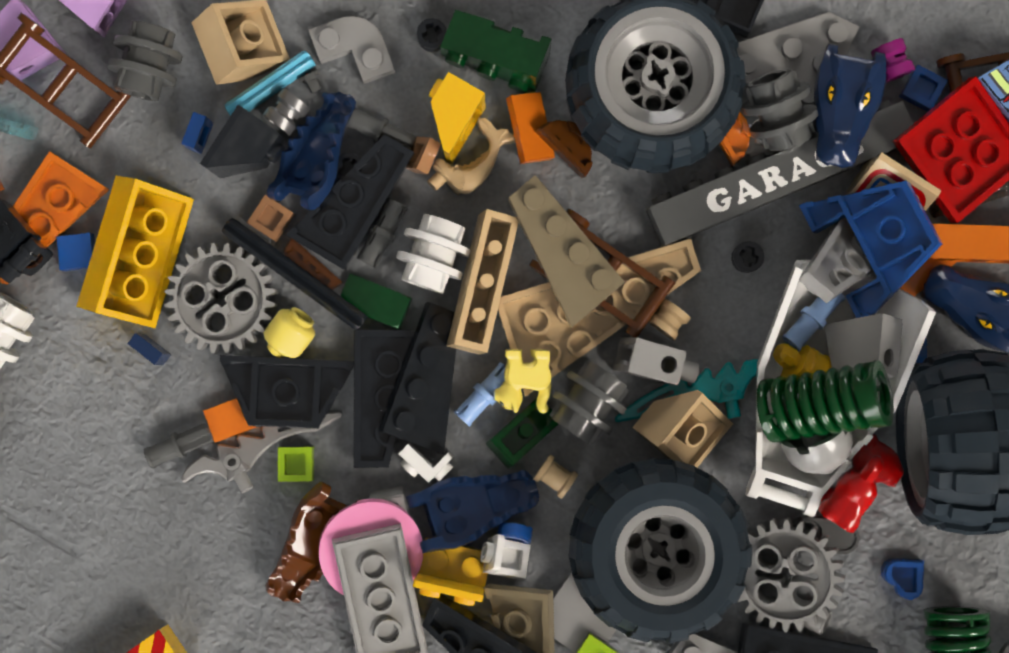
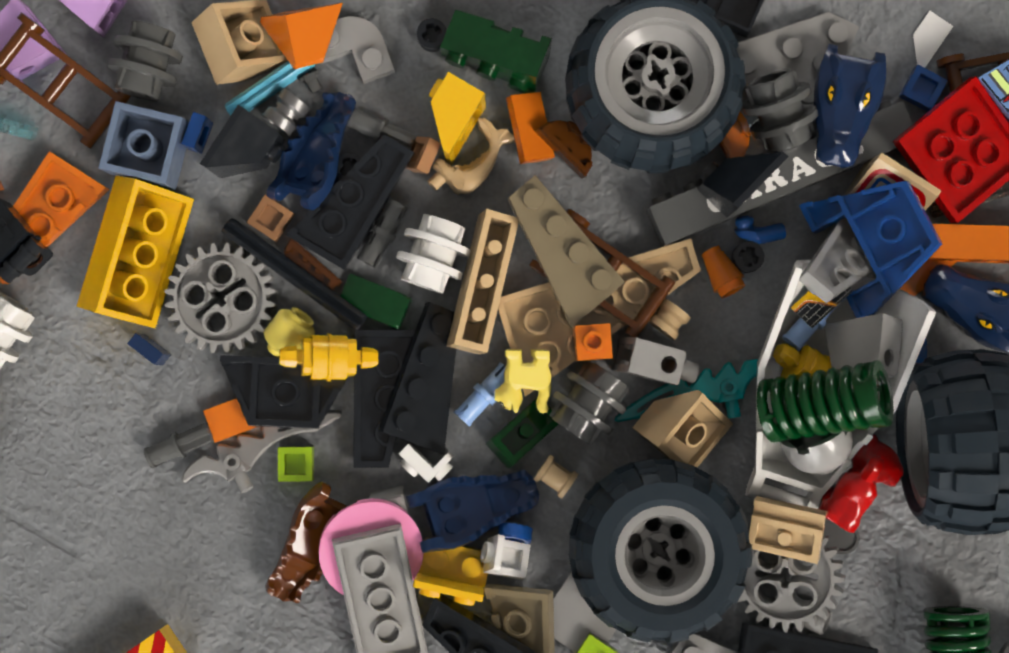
blue tile [56,232,95,271] -> none
magenta wheel [871,38,916,83] -> none
blue tile [881,558,924,600] -> none
none -> sand blue brick [98,101,189,190]
none -> orange slope [260,3,343,69]
none -> yellow piece [279,333,378,382]
none -> orange brick [573,323,613,362]
none -> black slope [697,152,789,217]
none -> orange cone [701,245,745,299]
none -> blue arm [734,215,786,244]
none -> tan plate [748,496,827,564]
none -> sticker [791,287,852,328]
none -> white sticker [913,11,953,68]

